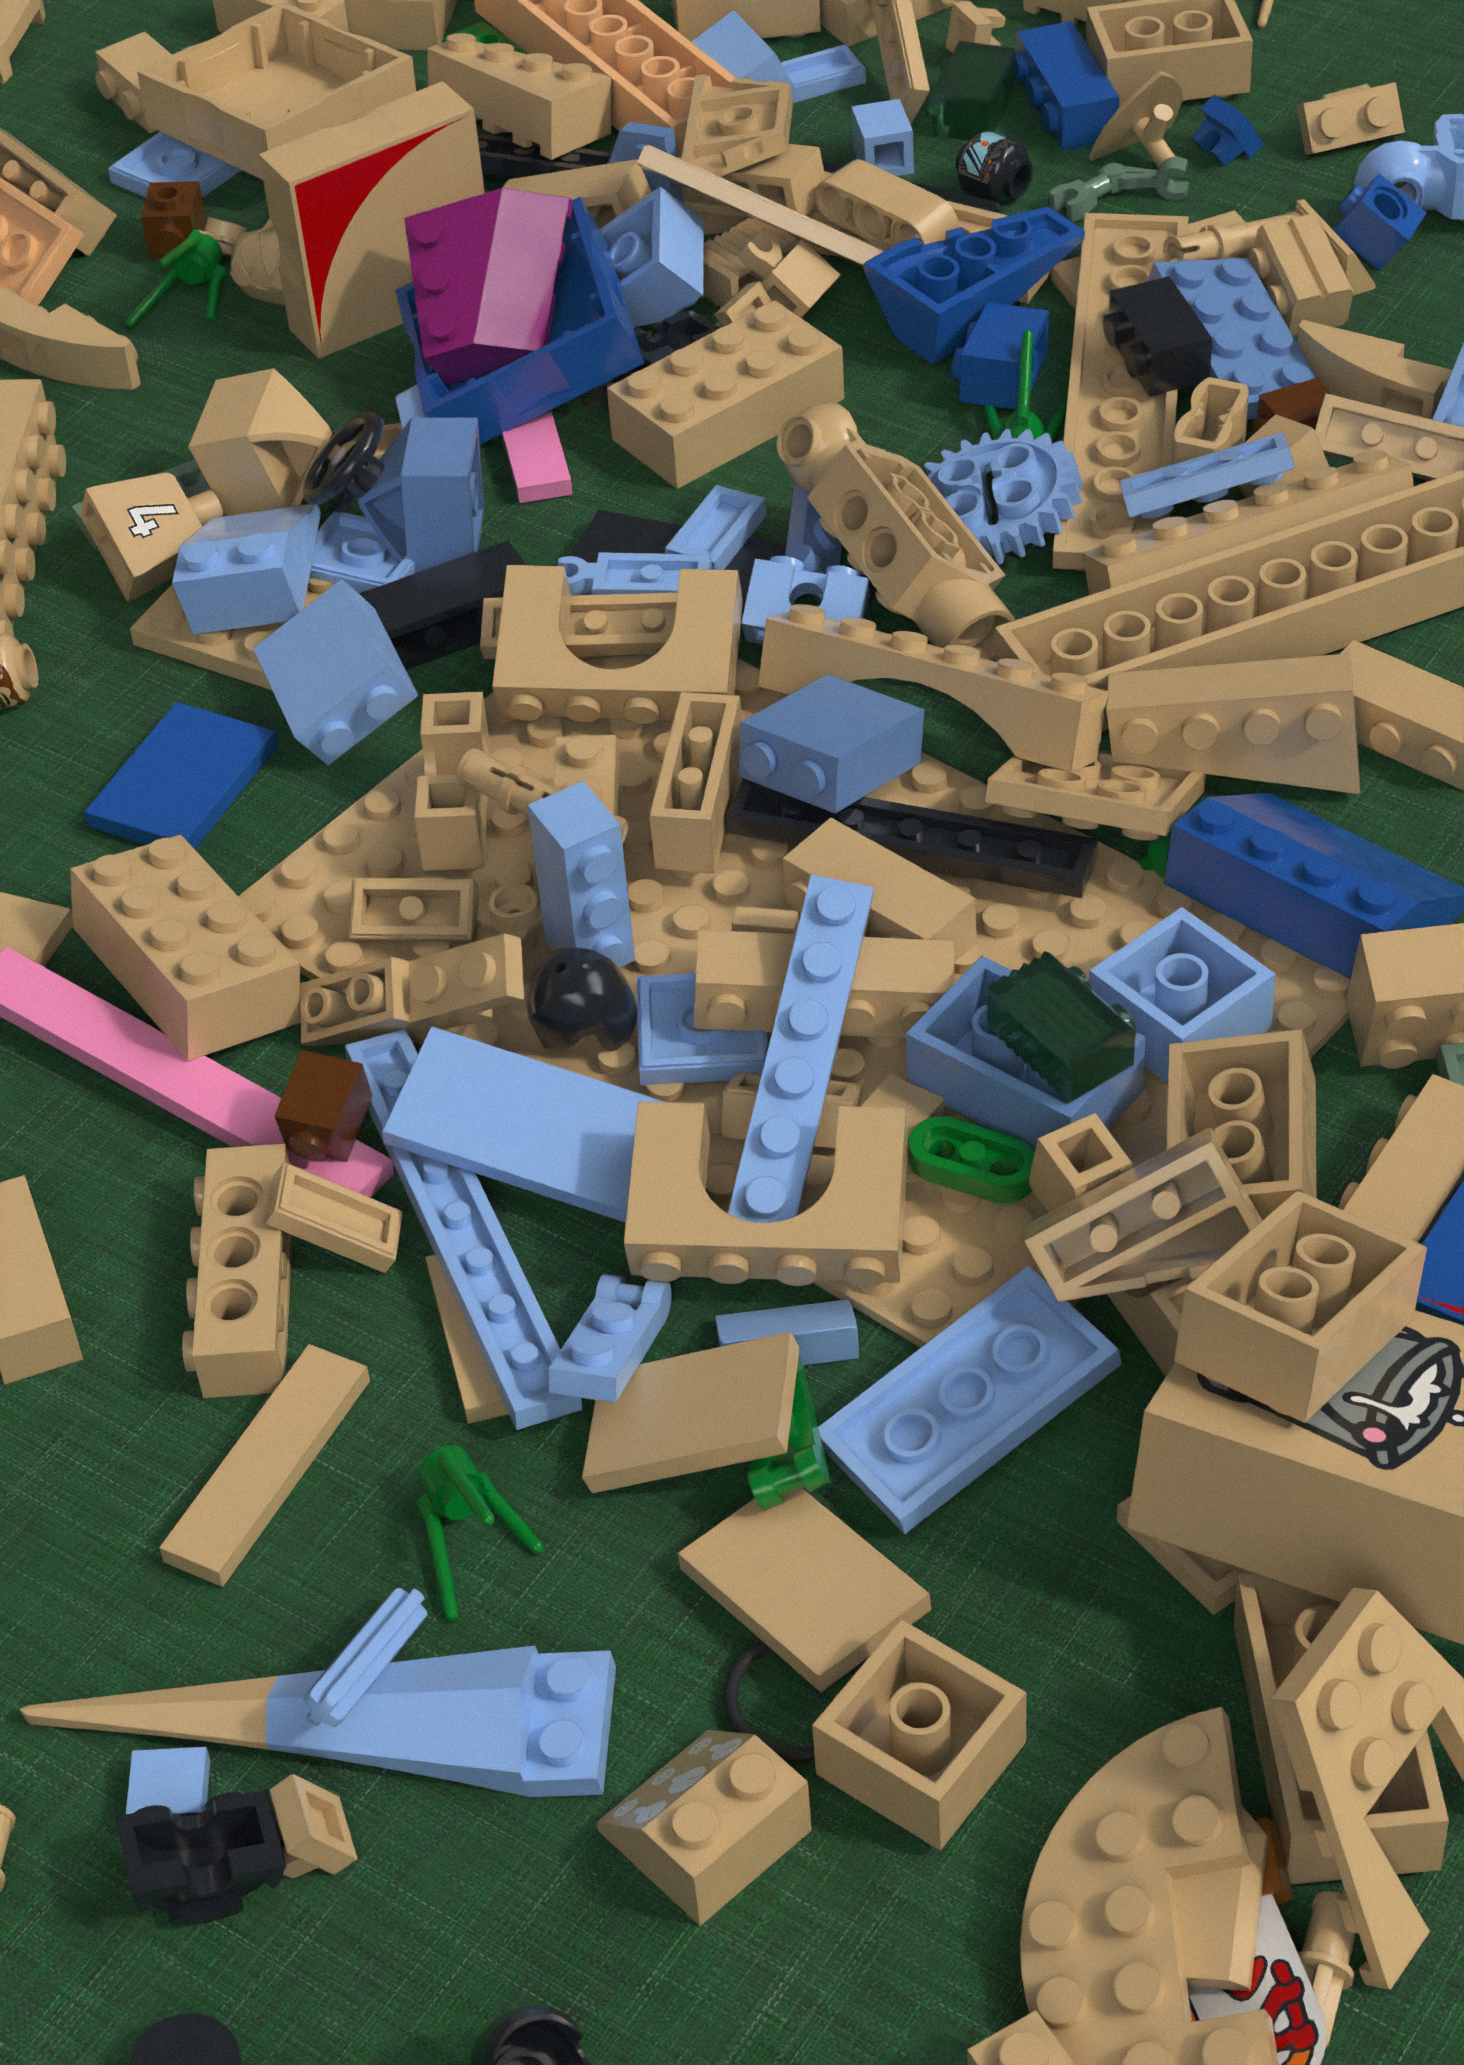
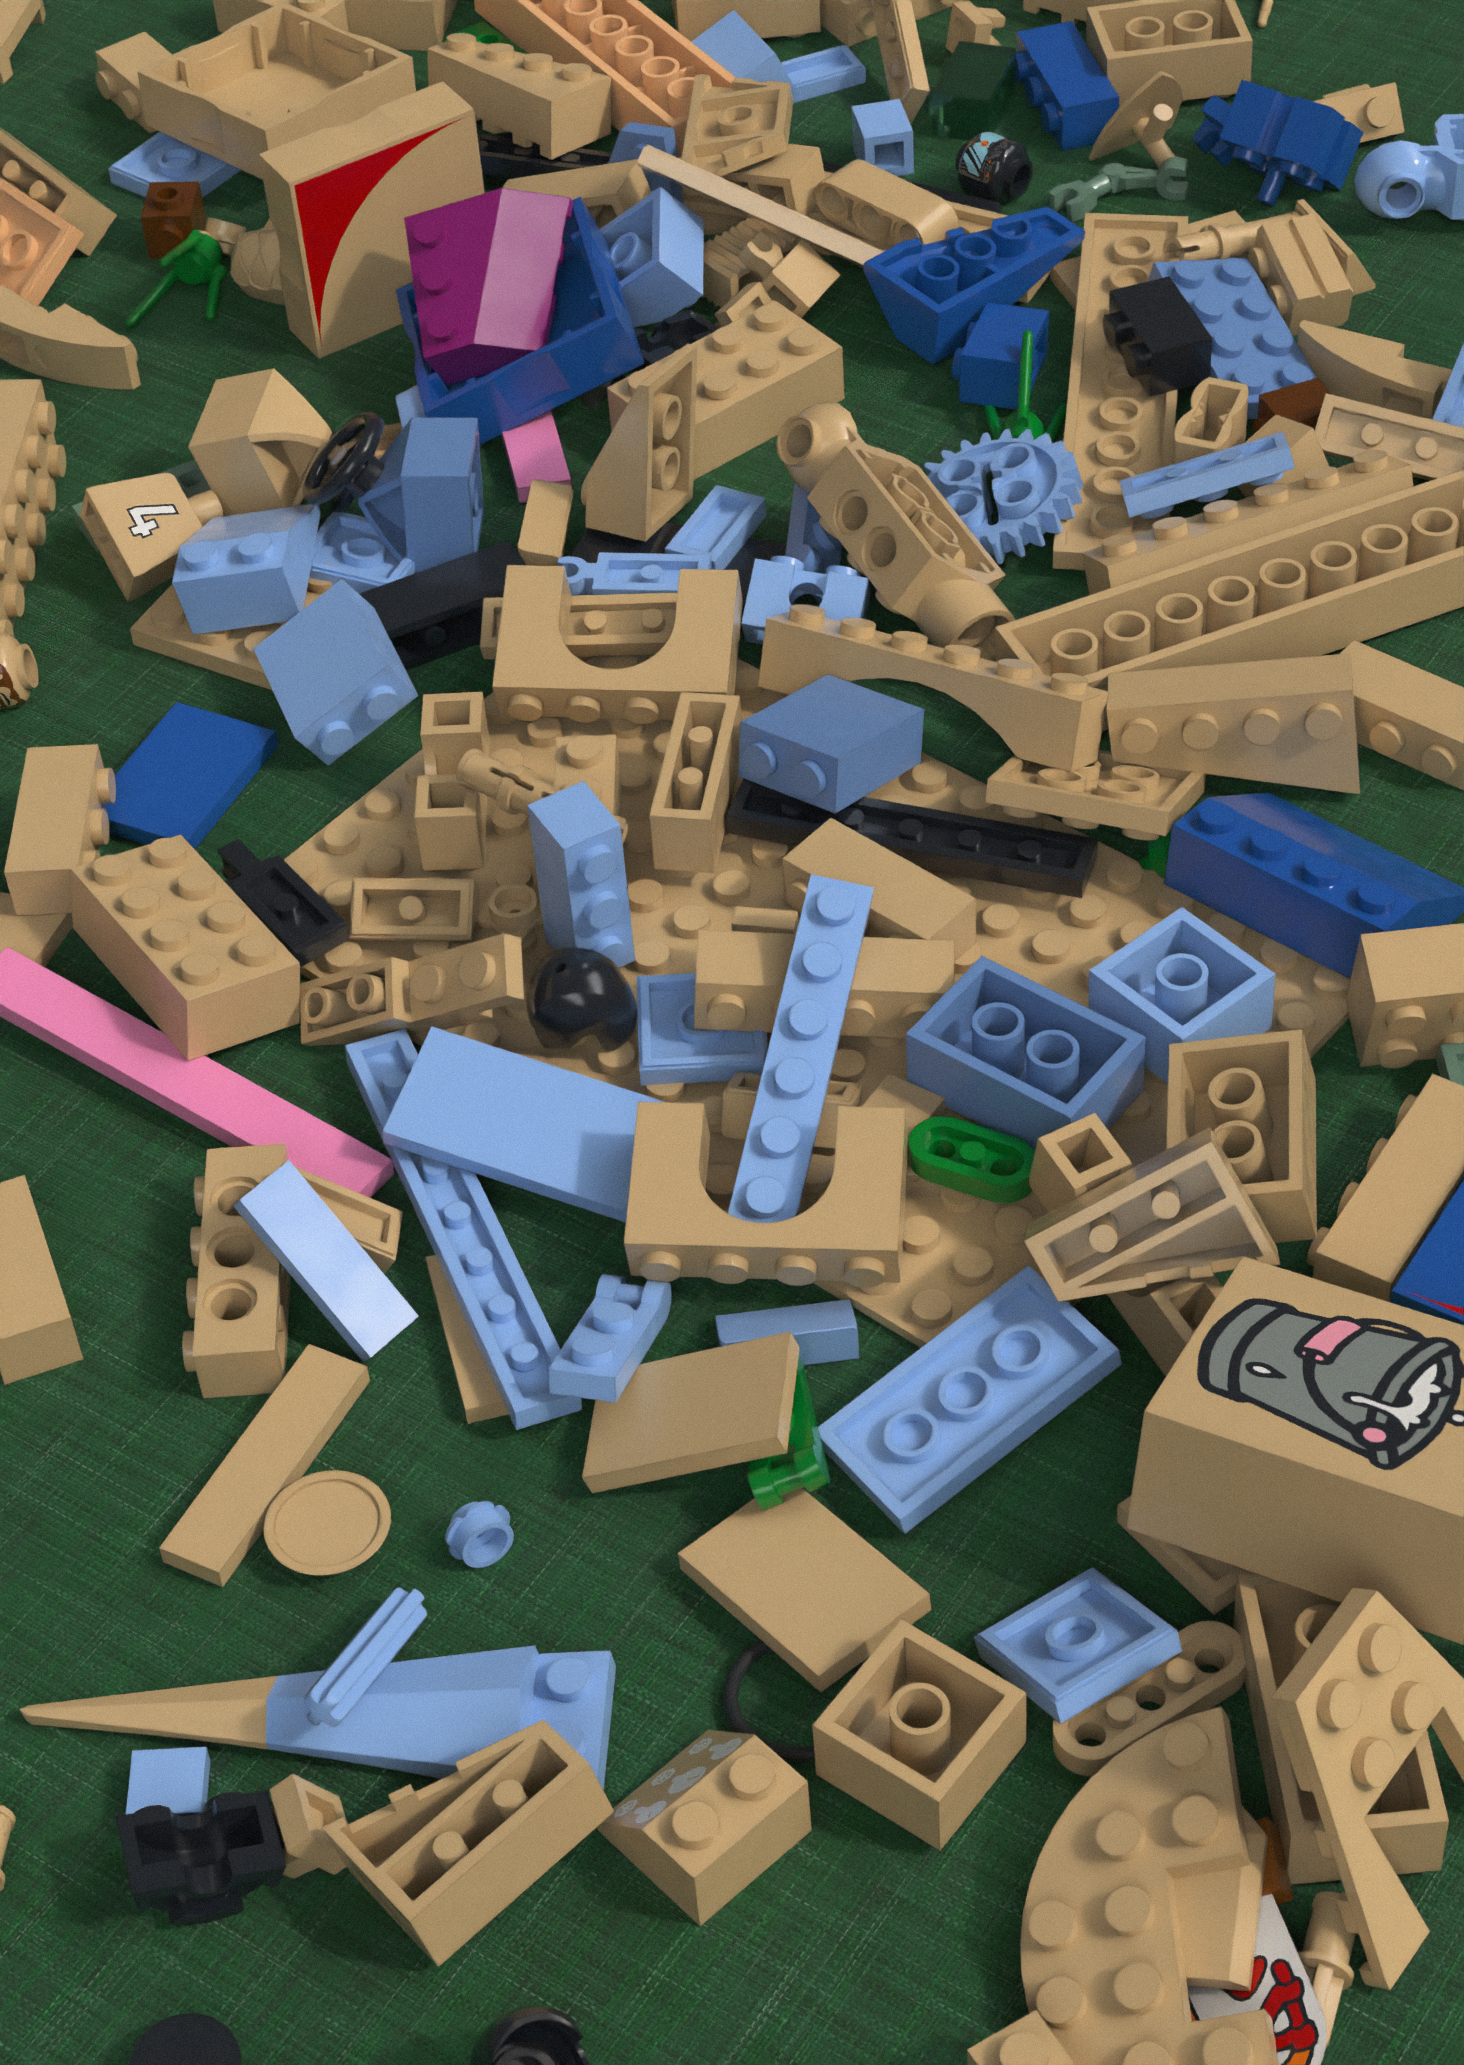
reddish brown brick [274,1050,373,1162] -> none
green plant [416,1445,544,1622] -> none
clear green brick [987,951,1136,1103] -> none
tan brick [1174,1190,1427,1423] -> none
blue brick [1333,173,1427,271] -> none
none -> tan brick [4,744,116,916]
none -> black hinge [218,838,350,967]
none -> light blue tile [233,1160,419,1362]
none -> tan piece [263,1470,391,1576]
none -> tan wedge [322,1719,614,1967]
none -> light blue plate [445,1501,514,1568]
none -> tan slope [518,479,574,566]
none -> tan slope [581,344,697,542]
none -> light blue tile [974,1568,1182,1724]
none -> tan plate [1053,1621,1246,1776]
none -> blue brick [1219,80,1364,206]

